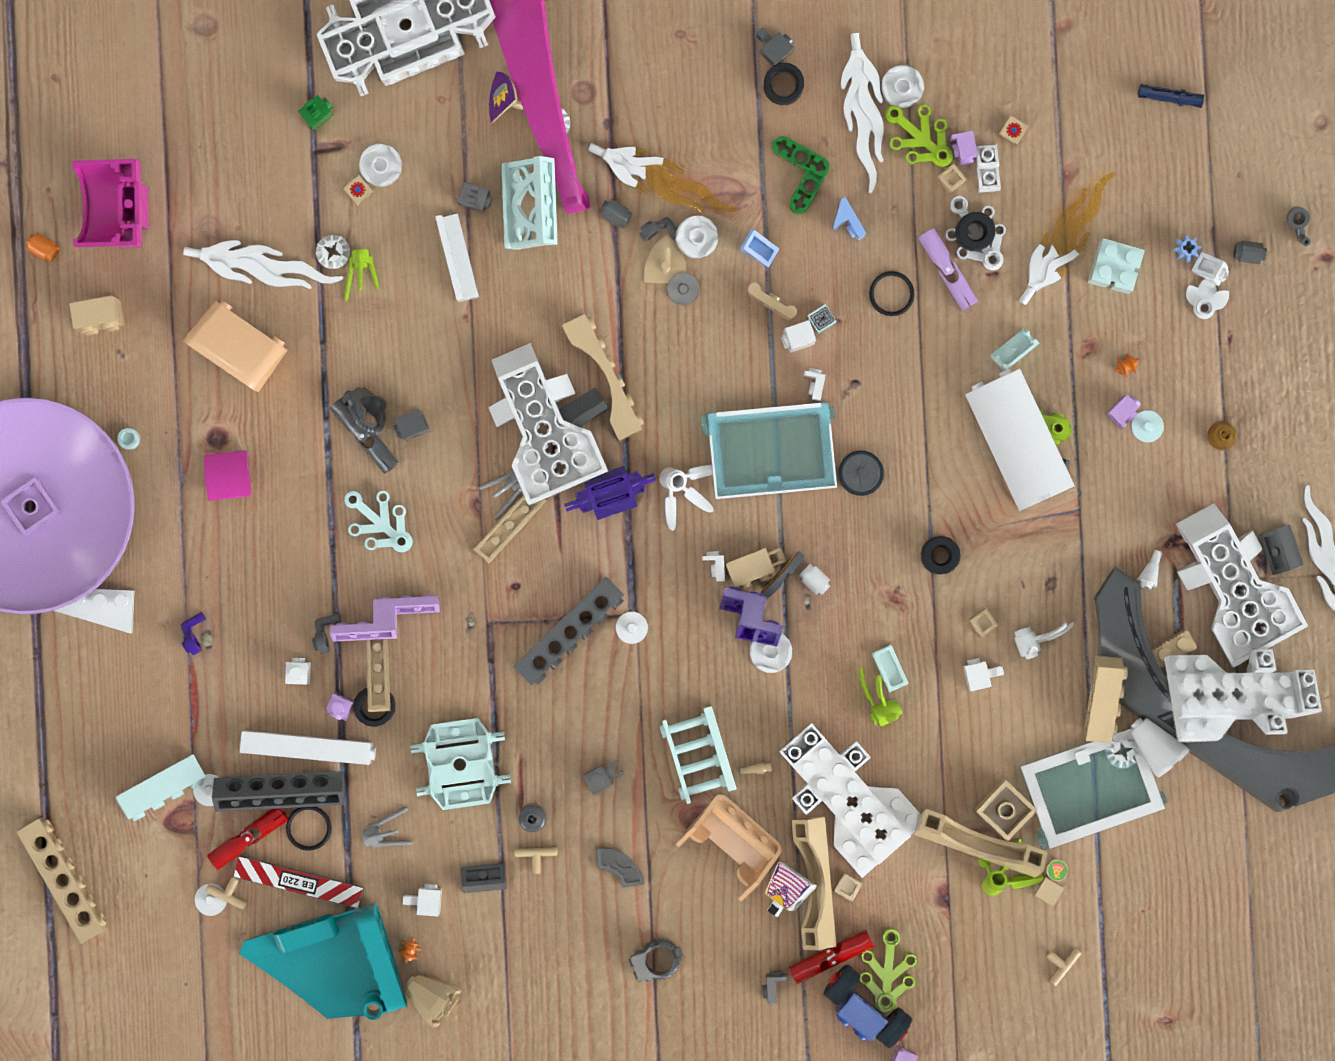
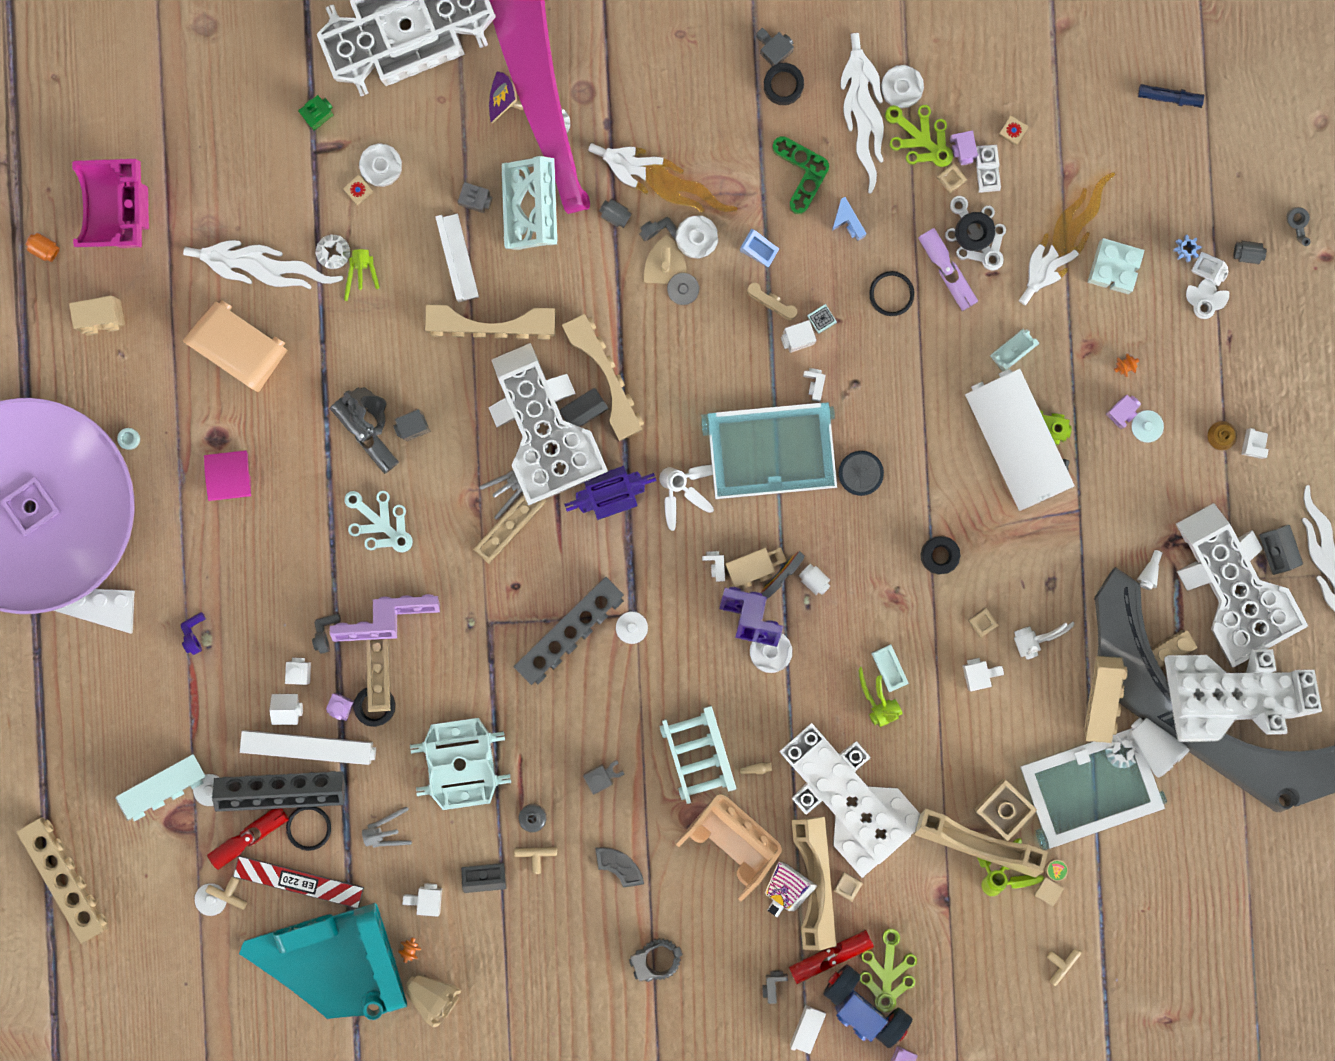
none -> white brick [270,694,303,725]
none -> tan arch [425,305,556,340]
none -> white panel [790,1005,826,1054]
none -> white panel [1241,428,1269,459]

